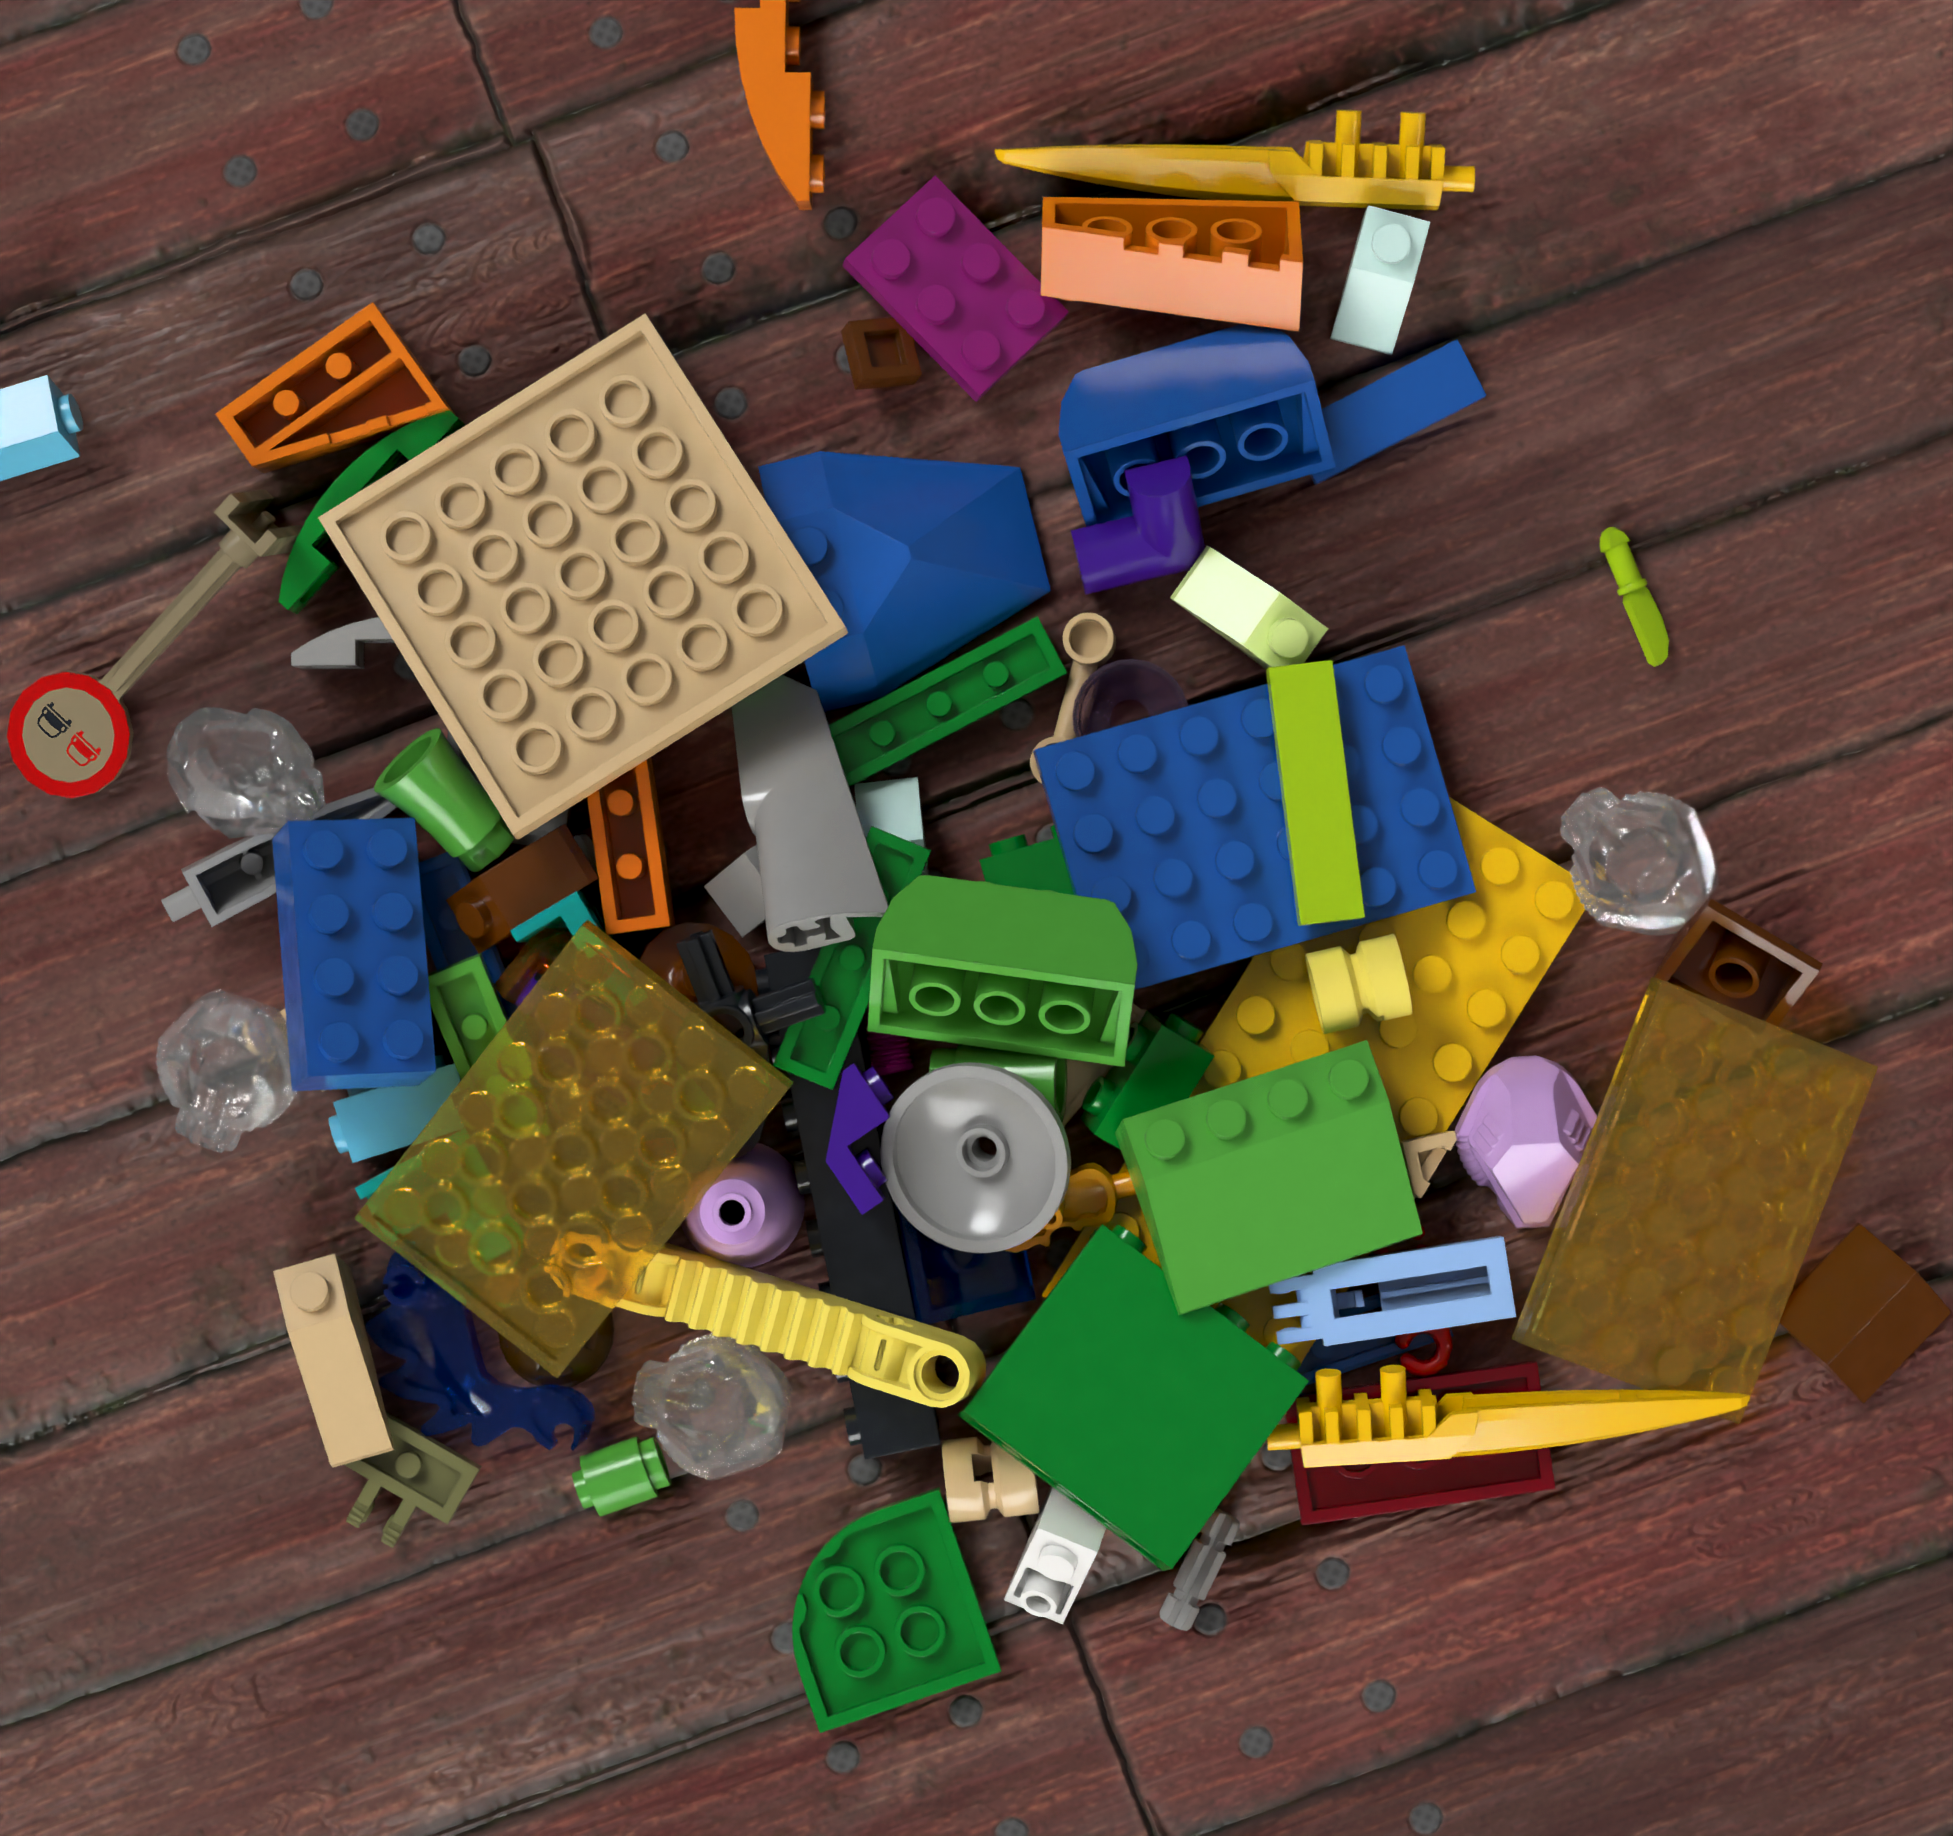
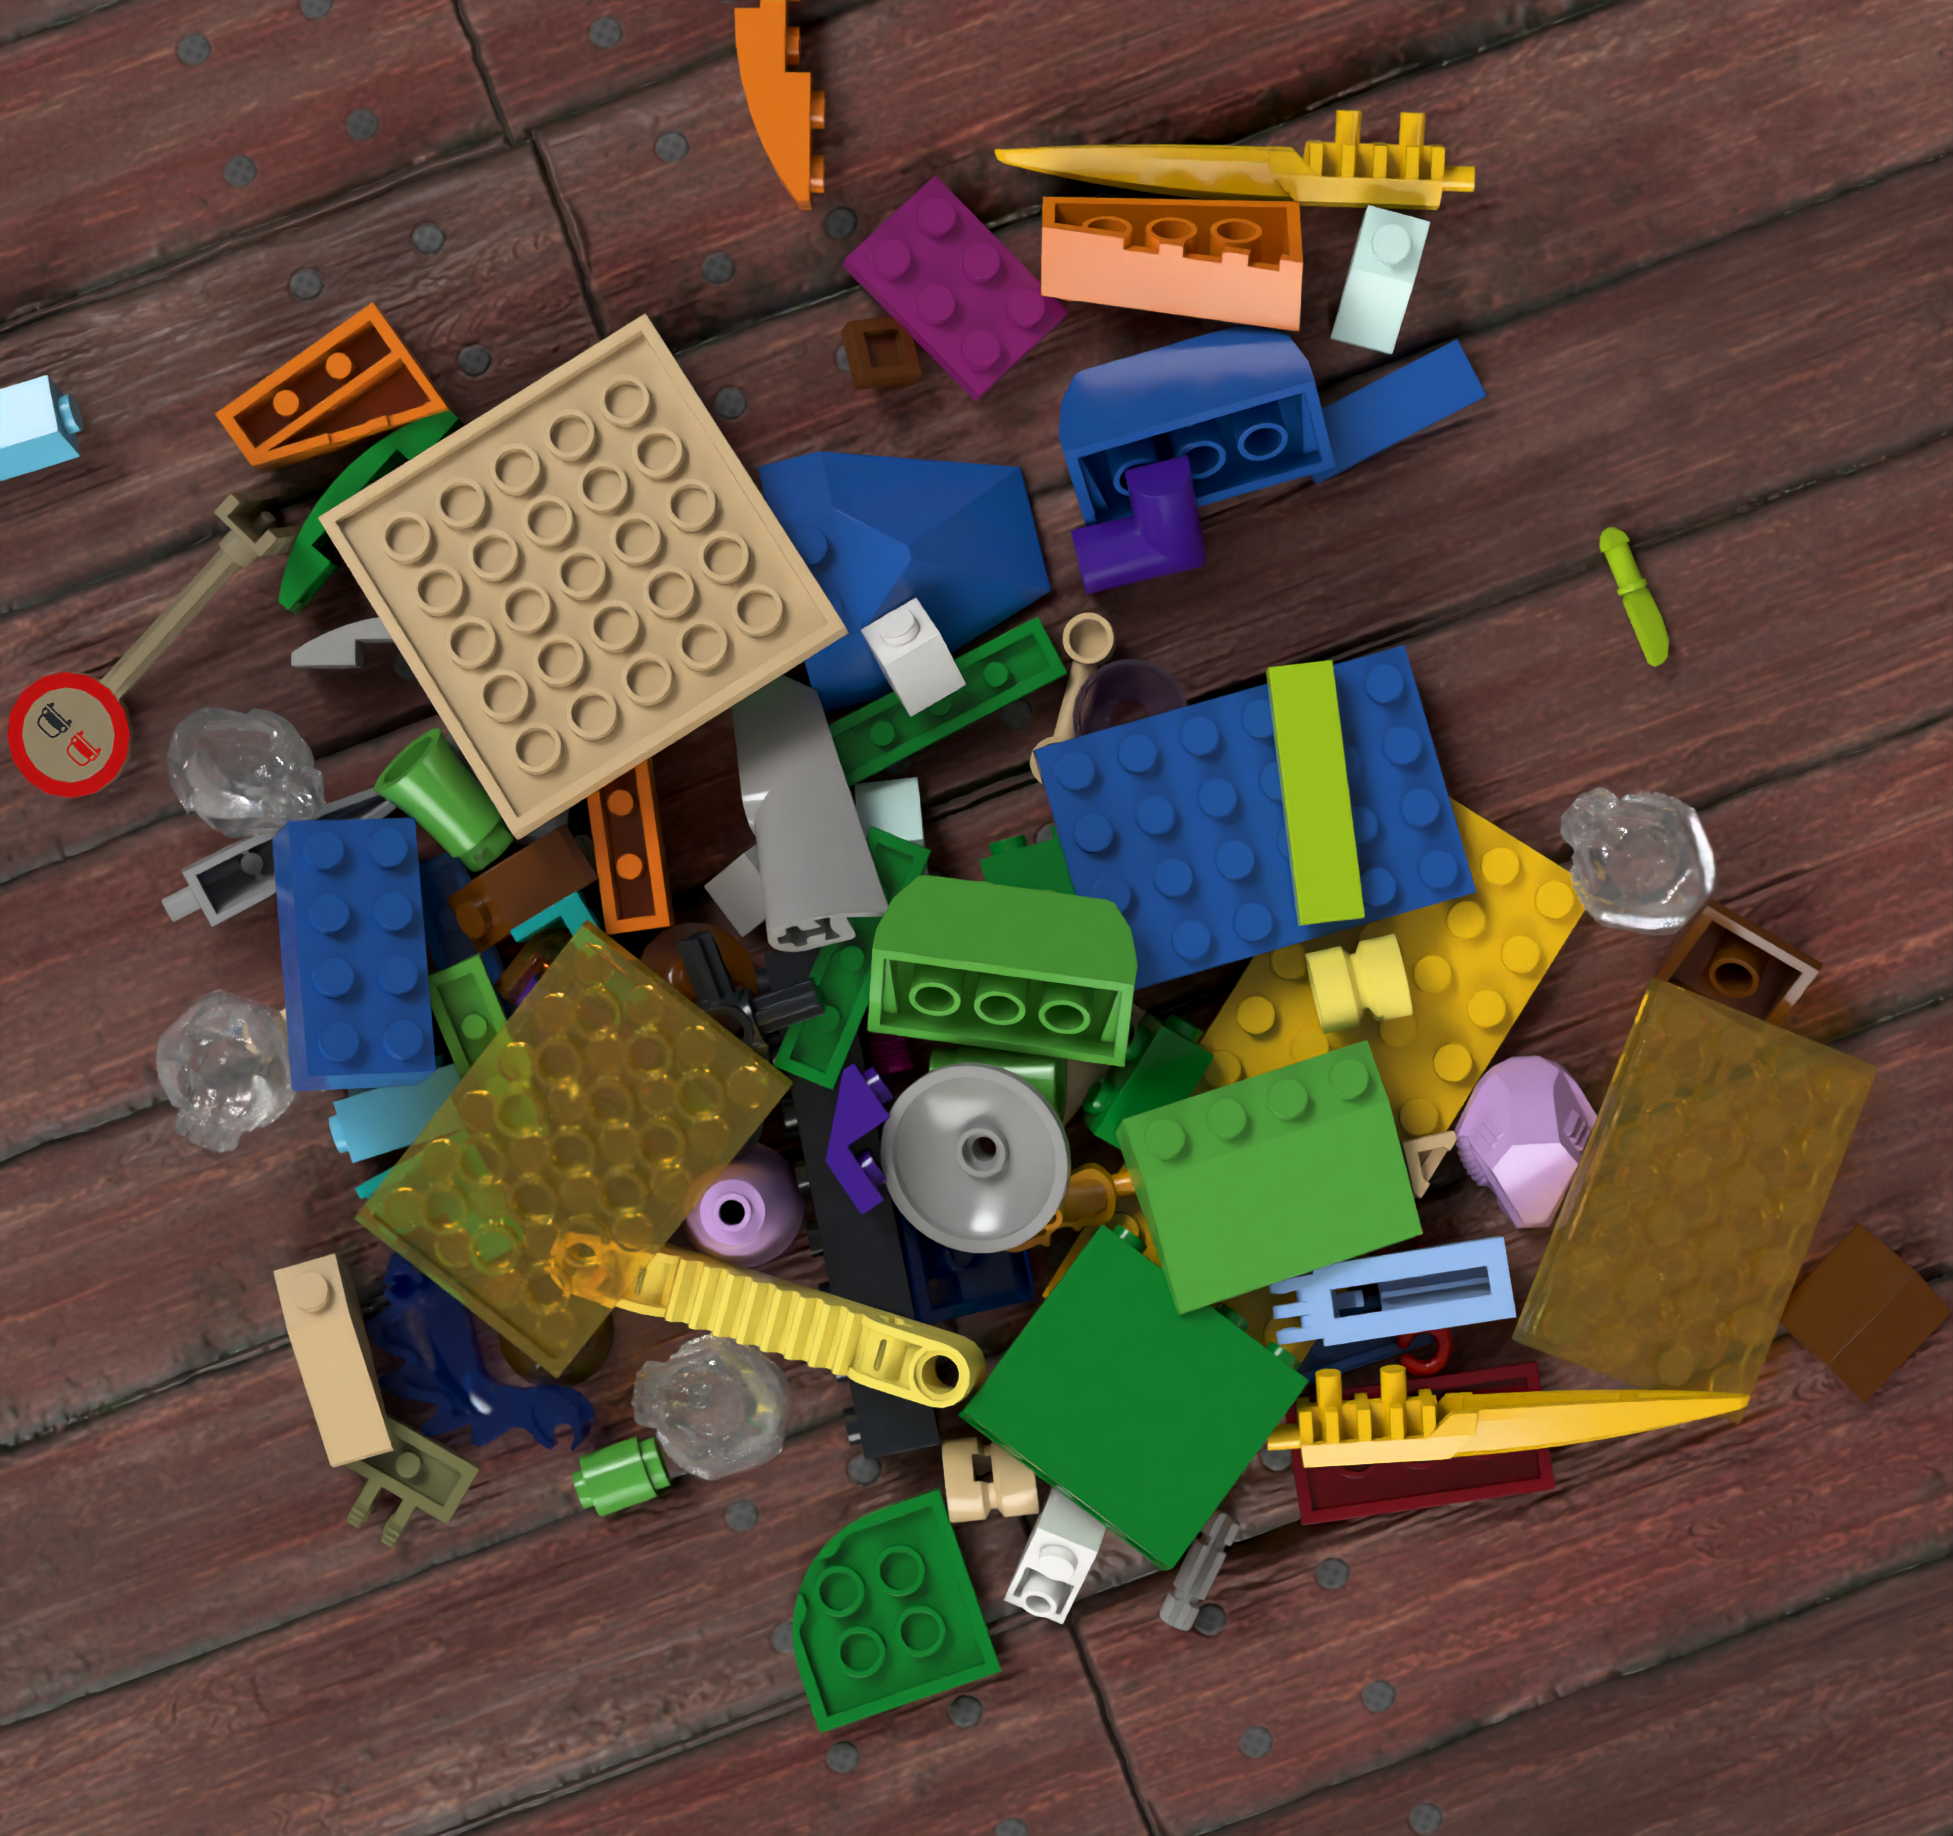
yellowish green slope [1170,546,1328,669] -> none
none -> white brick [861,598,966,717]

